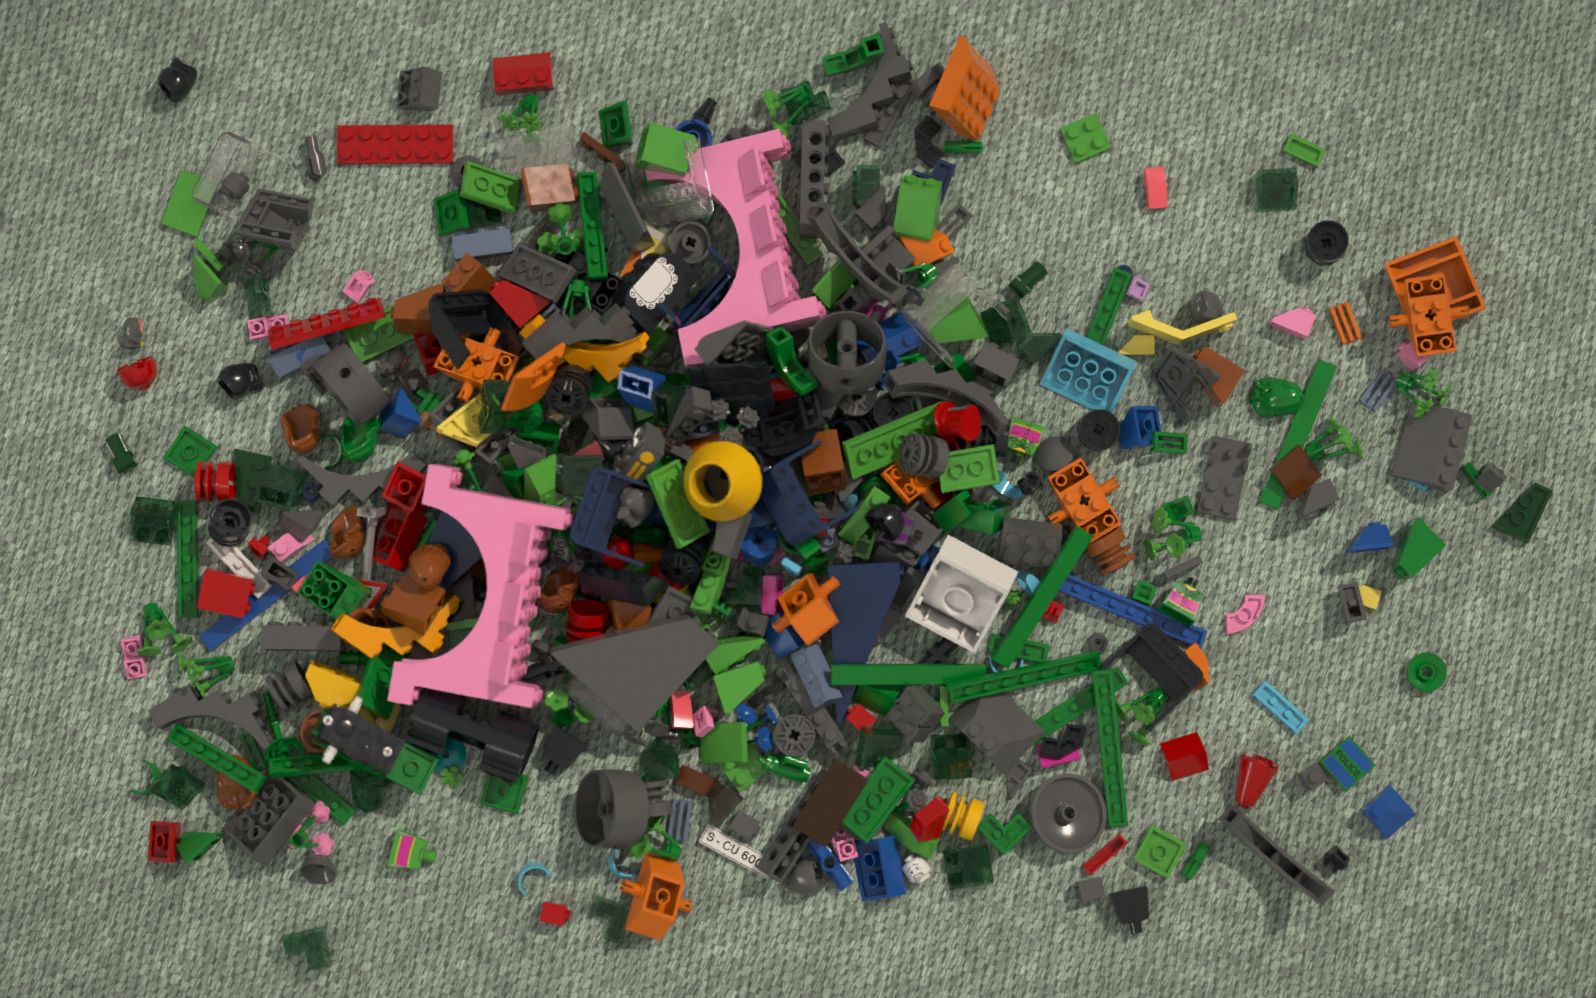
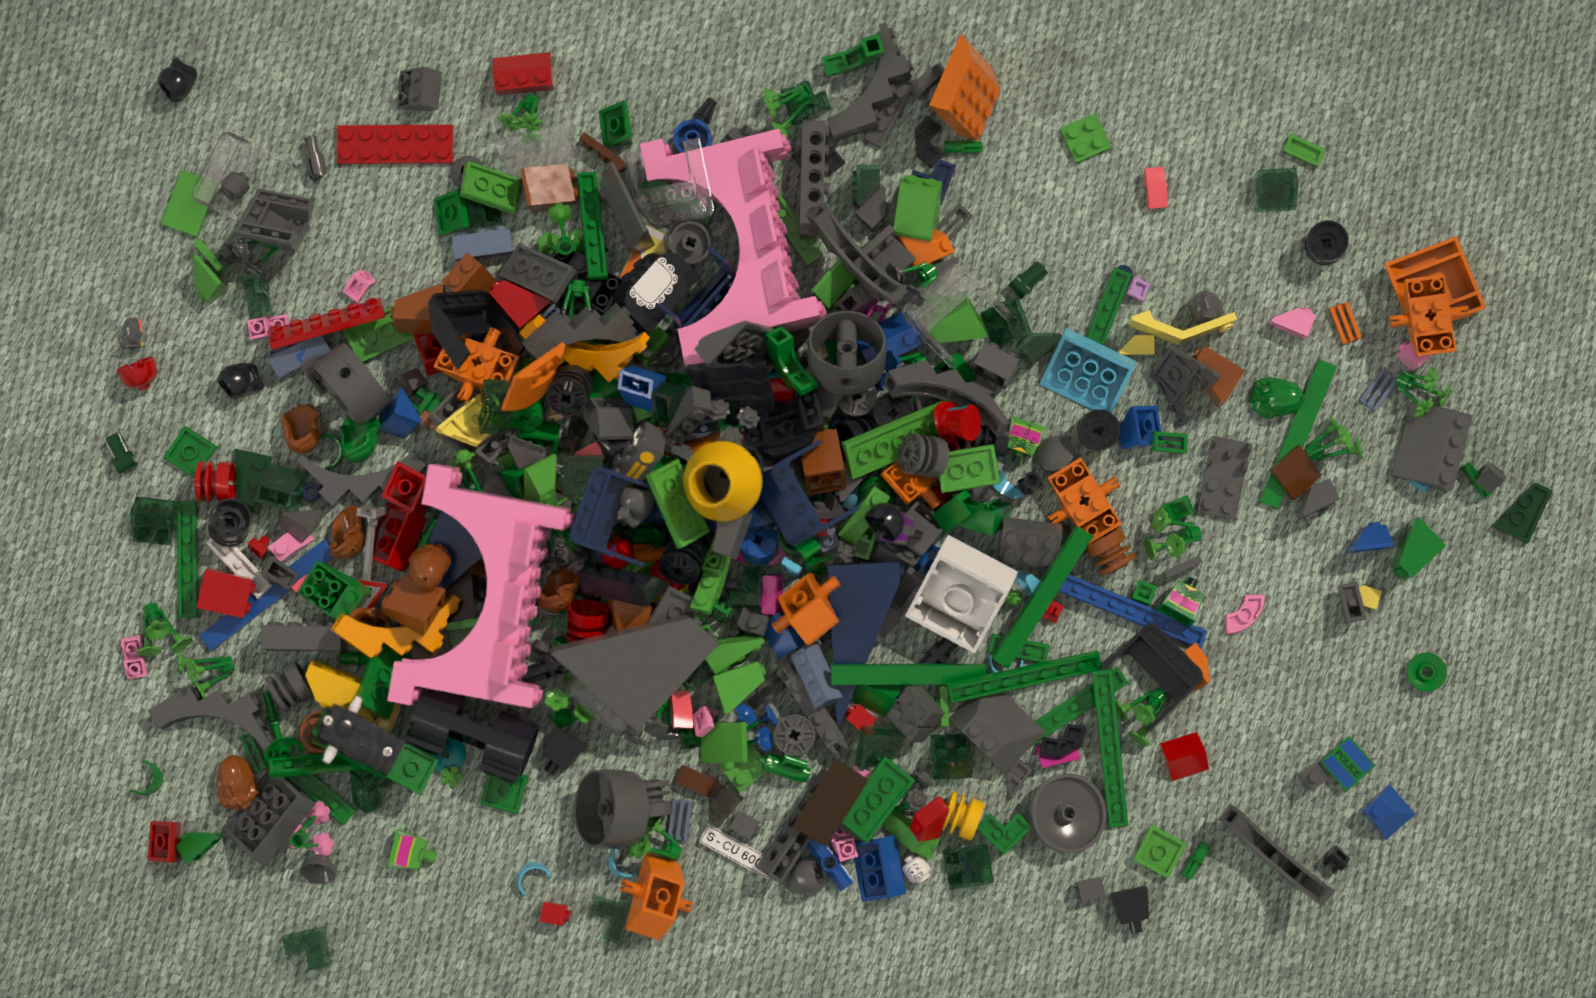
clear green tile [149,764,205,810] -> none
green tile [167,723,267,794] -> none
dark grey animal [376,348,408,380] -> none
clear smoke slope [522,212,561,251] -> none
bright green slope [634,123,697,176] -> none
clear green slope [639,738,680,782] -> none
red piece [1082,833,1128,876] -> none
dark grey tile [1088,633,1108,653] -> none
red cone [1235,751,1279,809] -> none
medium azure tile [1252,680,1309,735] -> none

